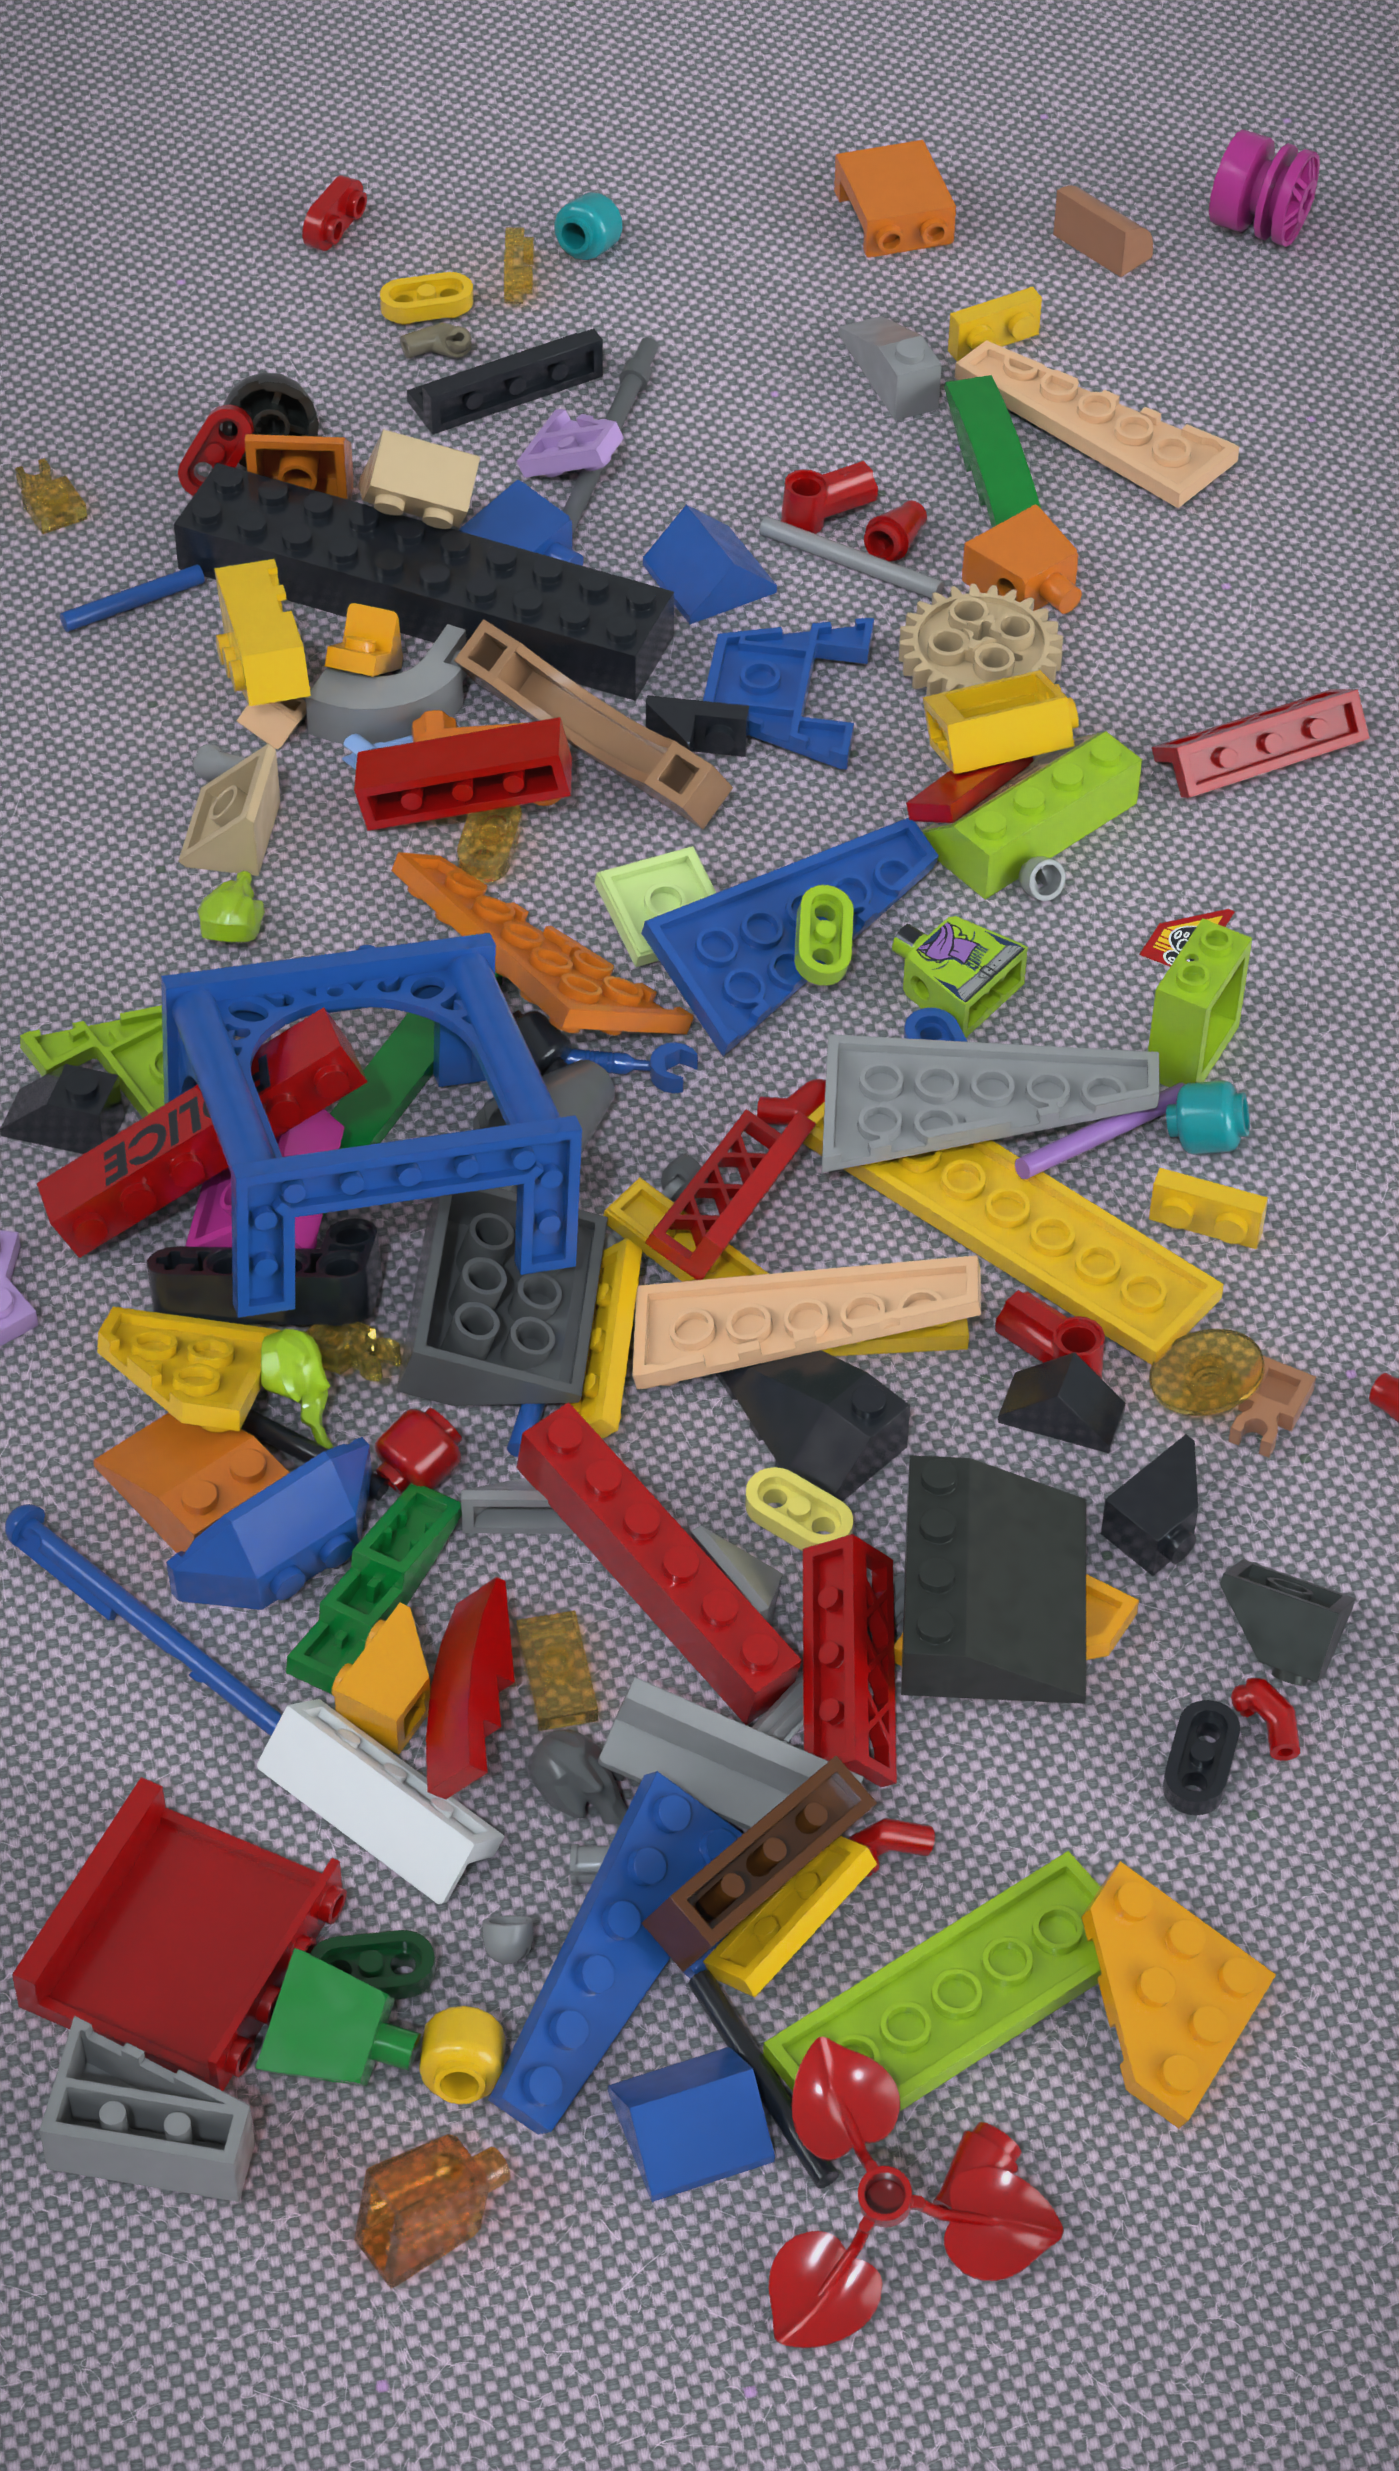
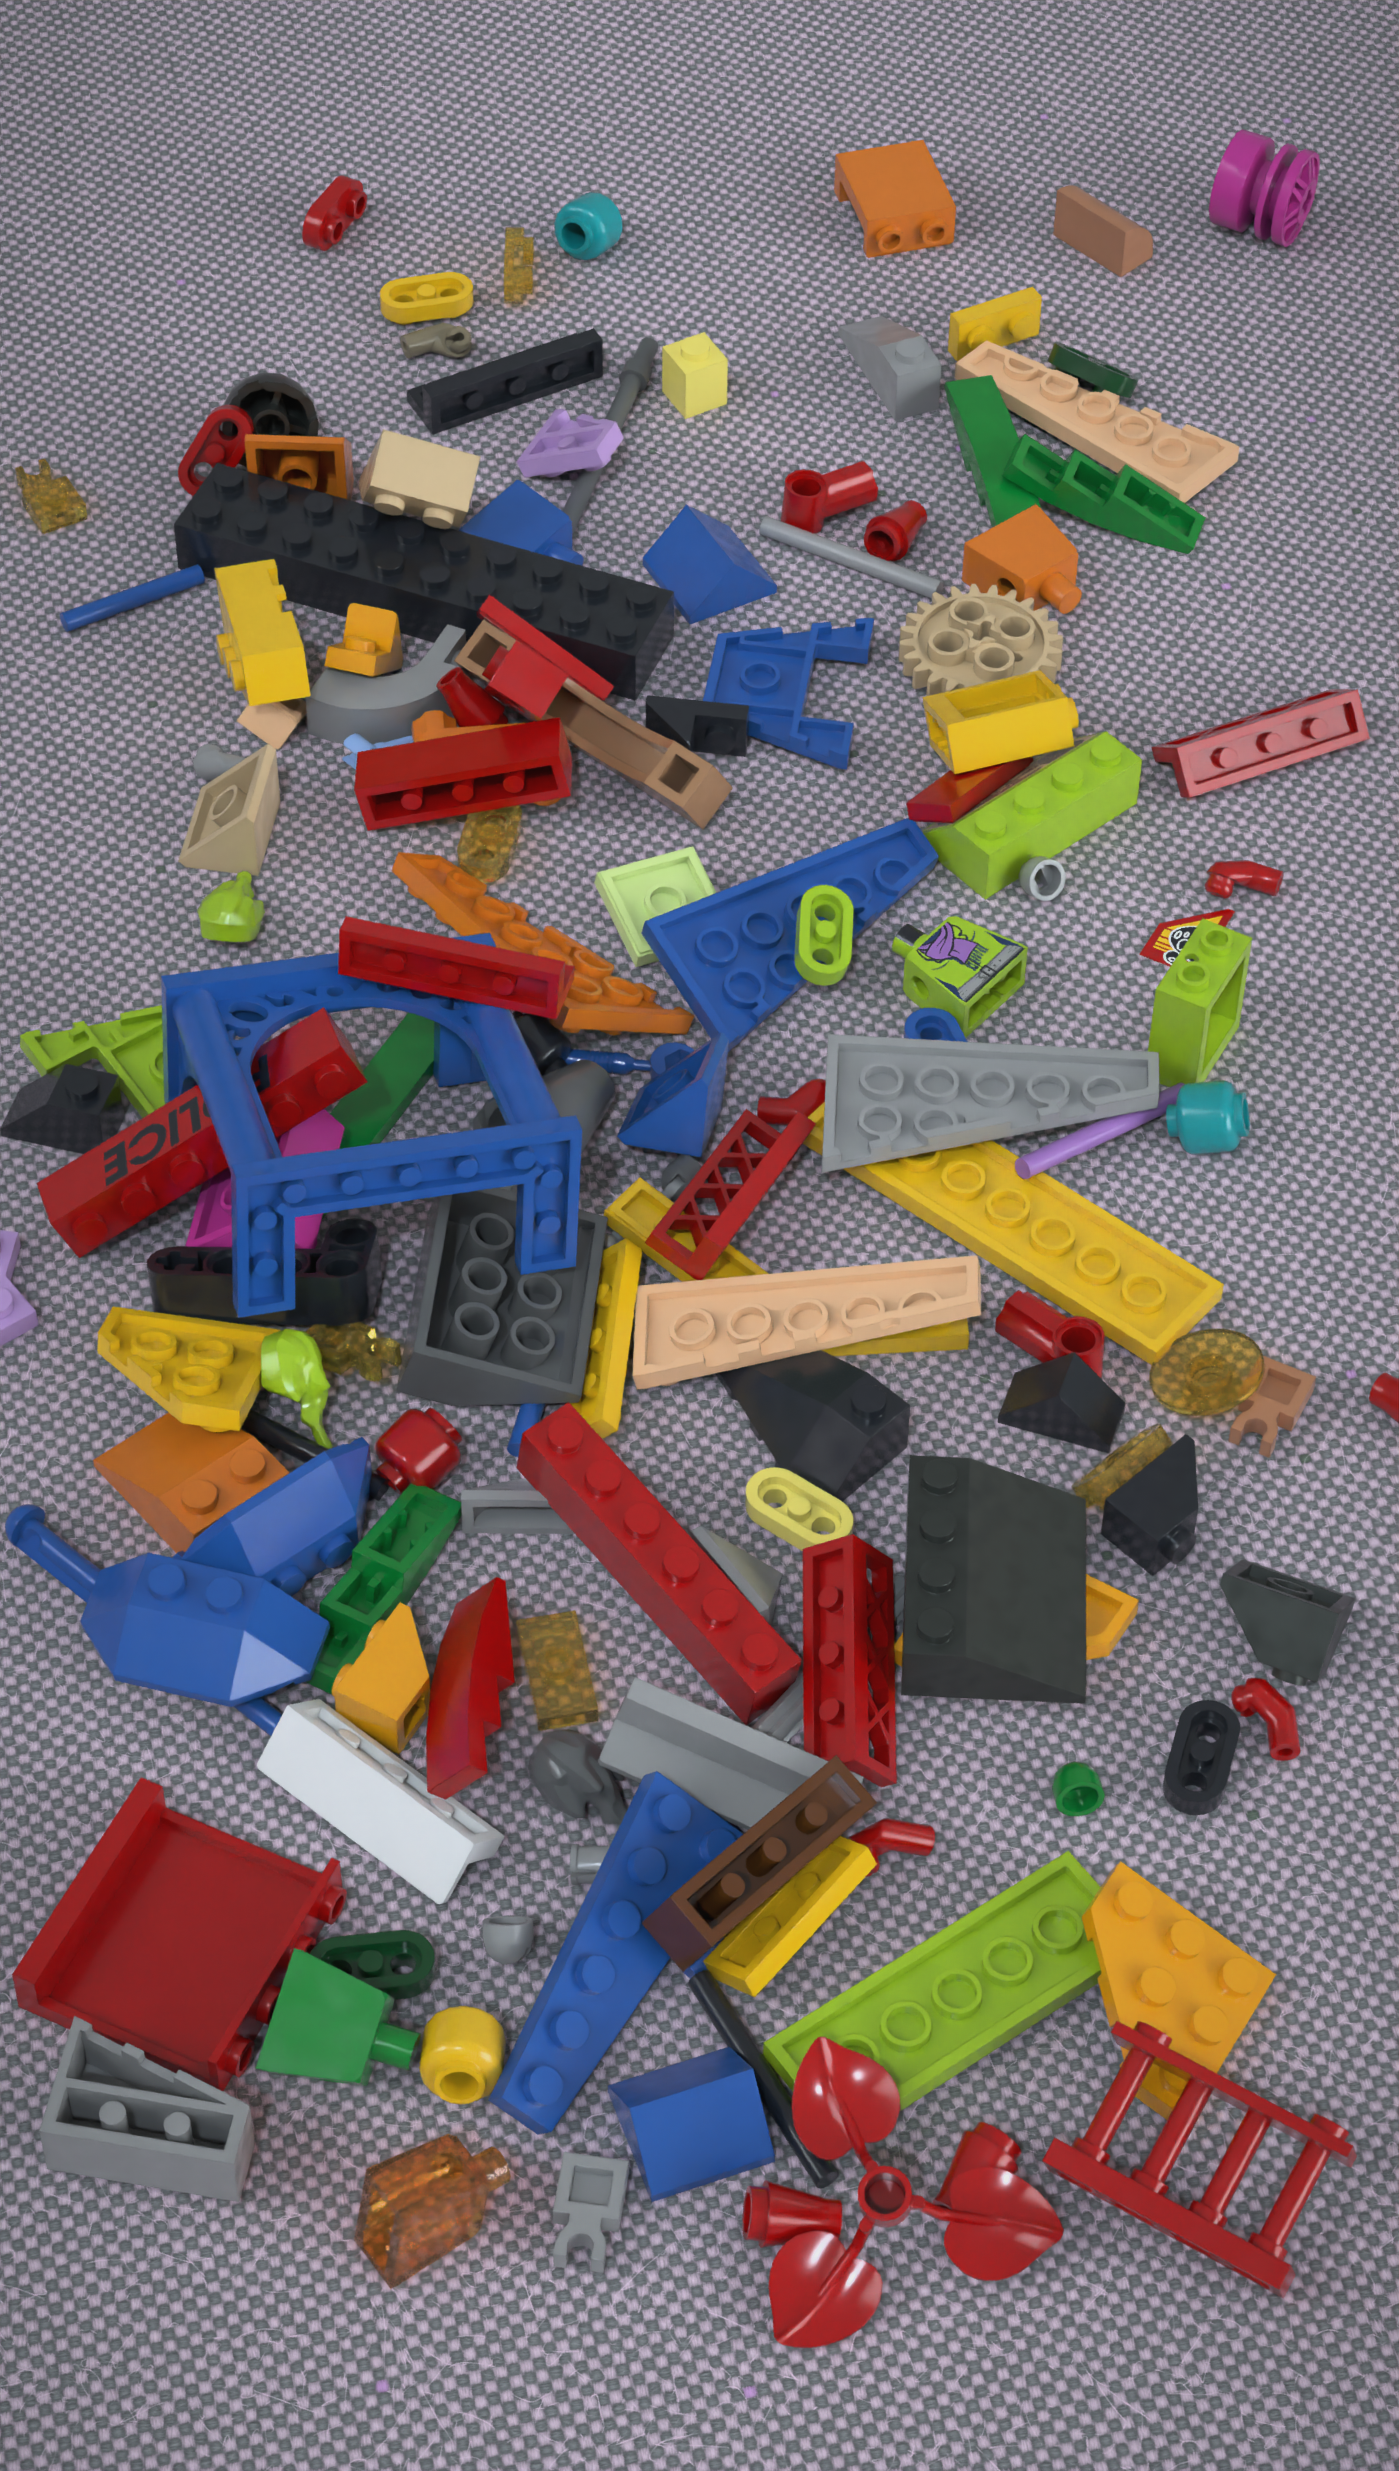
yellow plate [1149,1168,1268,1249] -> none
none -> blue wedge [80,1553,330,1707]
none -> red fence [338,916,575,1020]
none -> red cone [436,667,508,727]
none -> red tile [476,595,615,701]
none -> red brick [482,640,569,722]
none -> light grey plate [553,2152,629,2273]
none -> blue slope [617,1032,729,1157]
none -> light yellow brick [662,332,728,419]
none -> red cone [742,2180,842,2248]
none -> green slope [1002,434,1206,554]
none -> red fence [1042,2021,1357,2299]
none -> dark green plate [1047,342,1138,398]
none -> green hinge [1052,1761,1105,1816]
none -> clear yellow plate [1071,1423,1173,1511]
none -> red arm [1205,860,1284,899]

